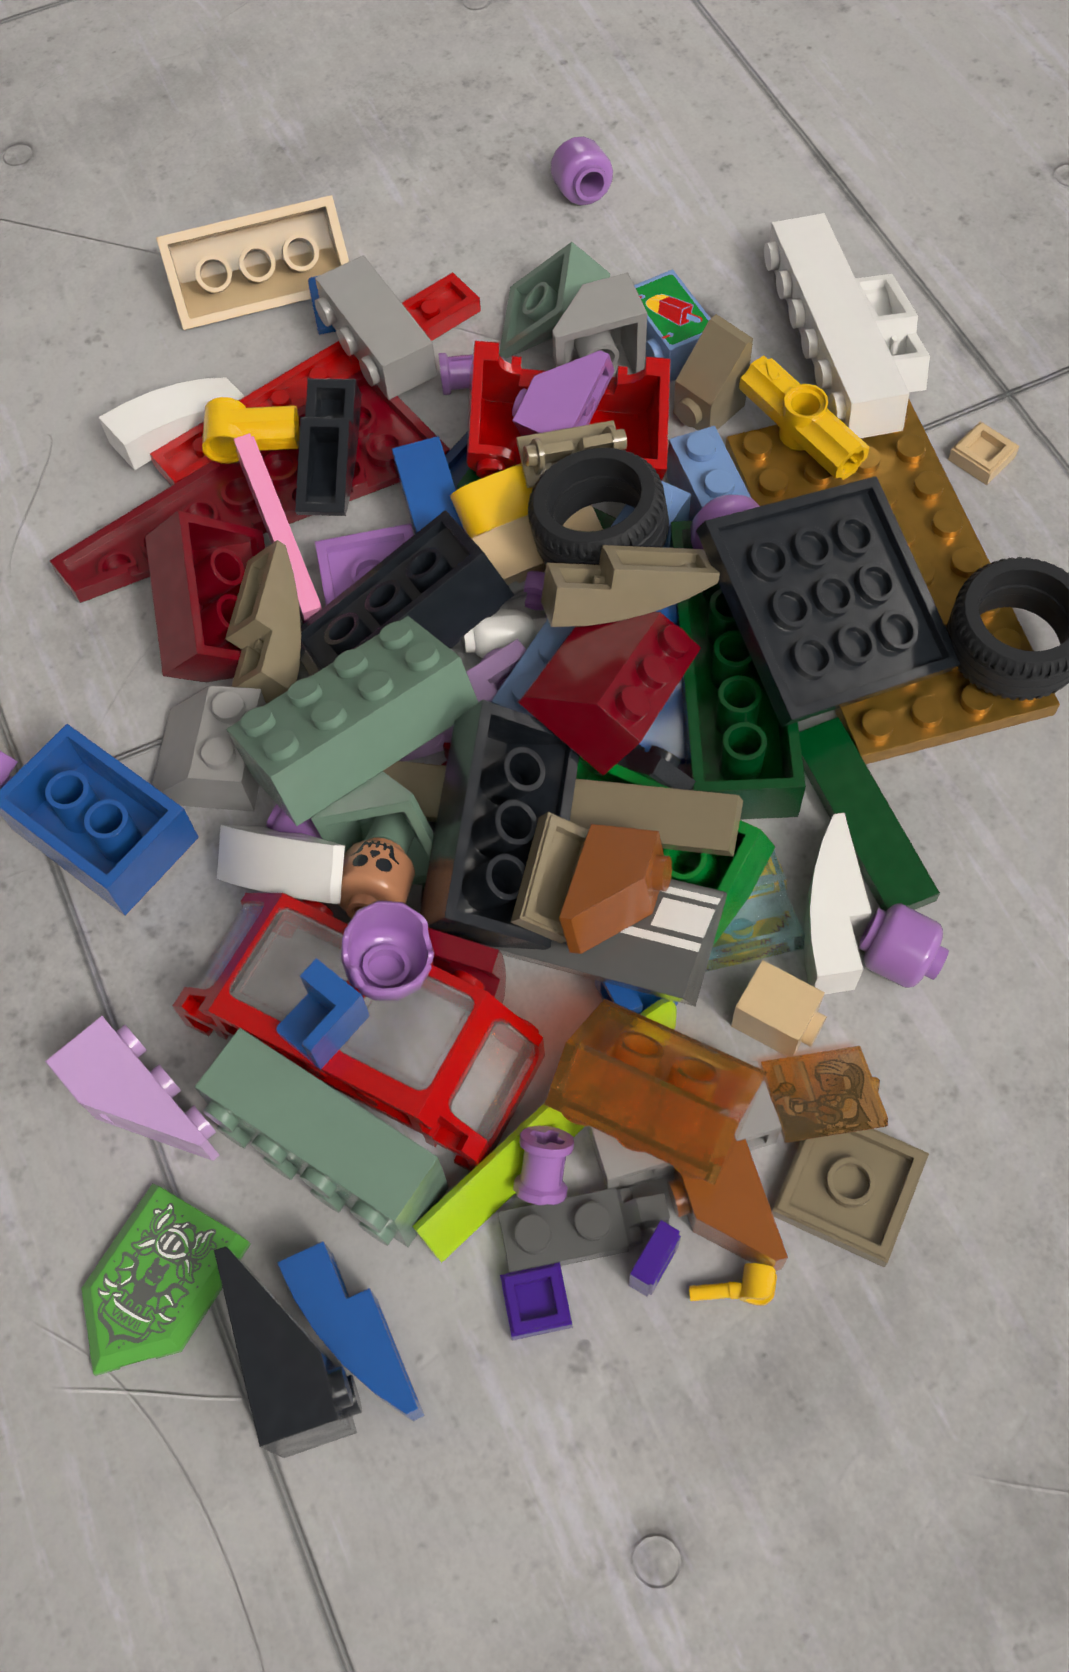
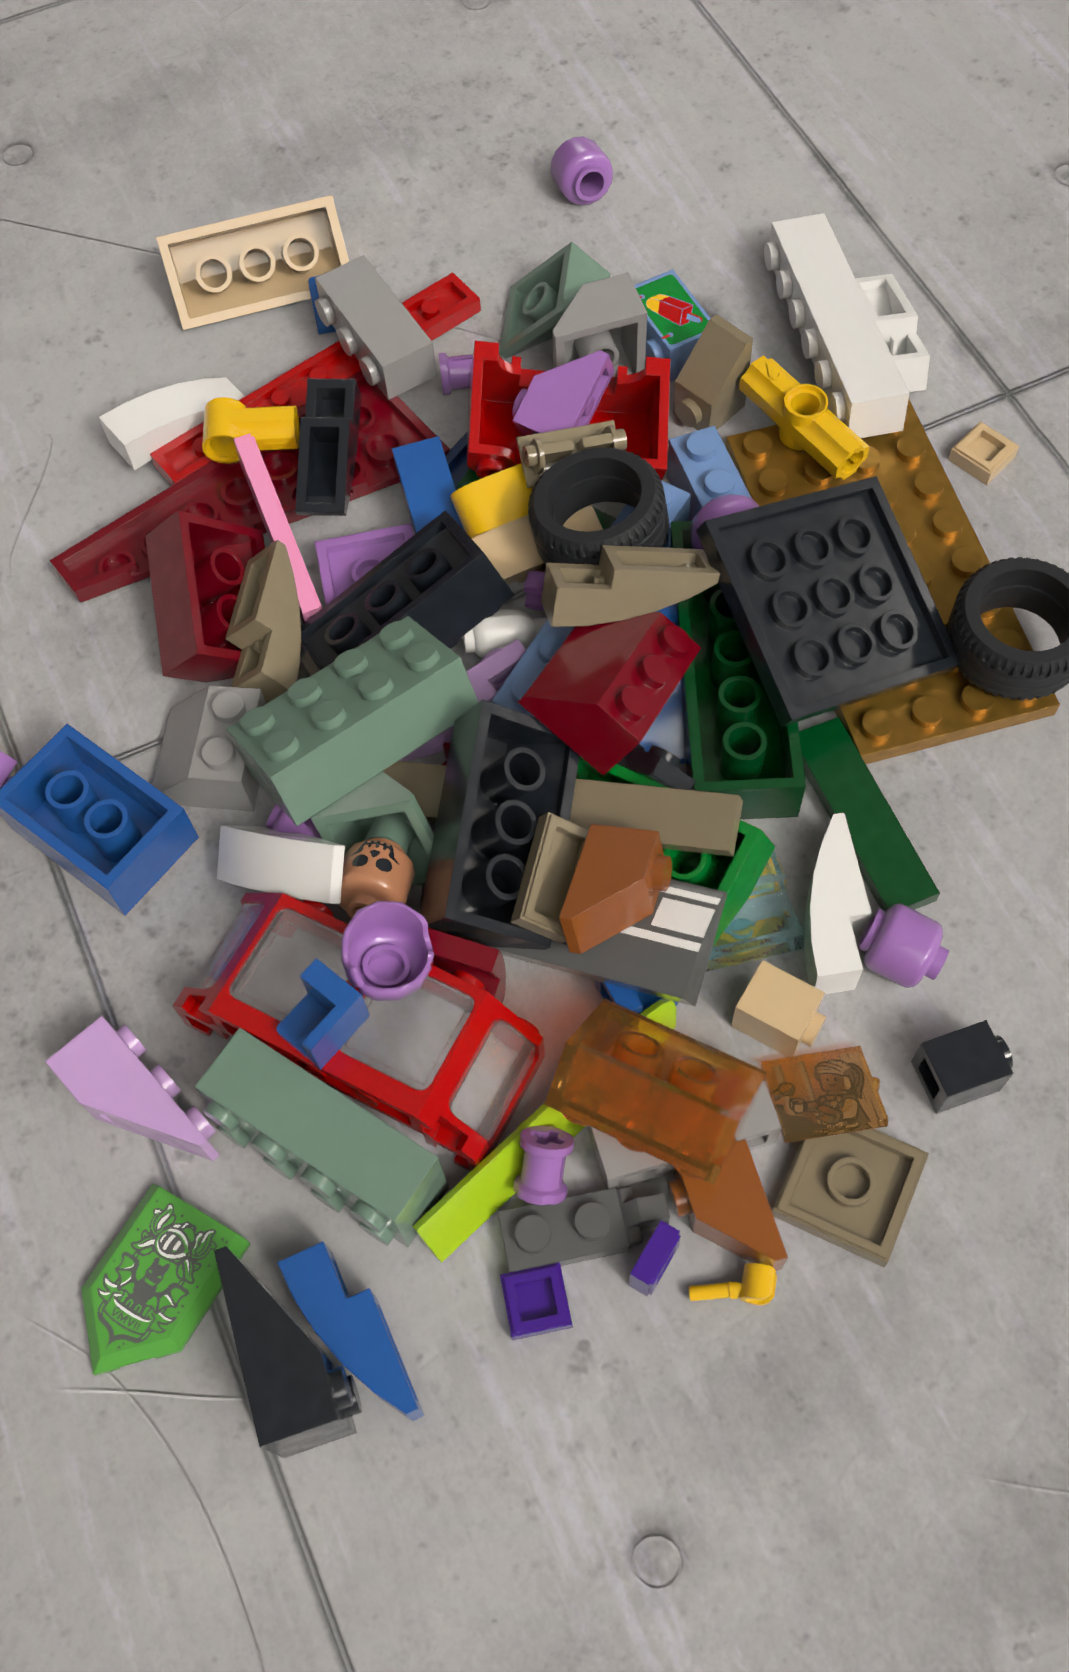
none -> black brick [911,1020,1014,1114]

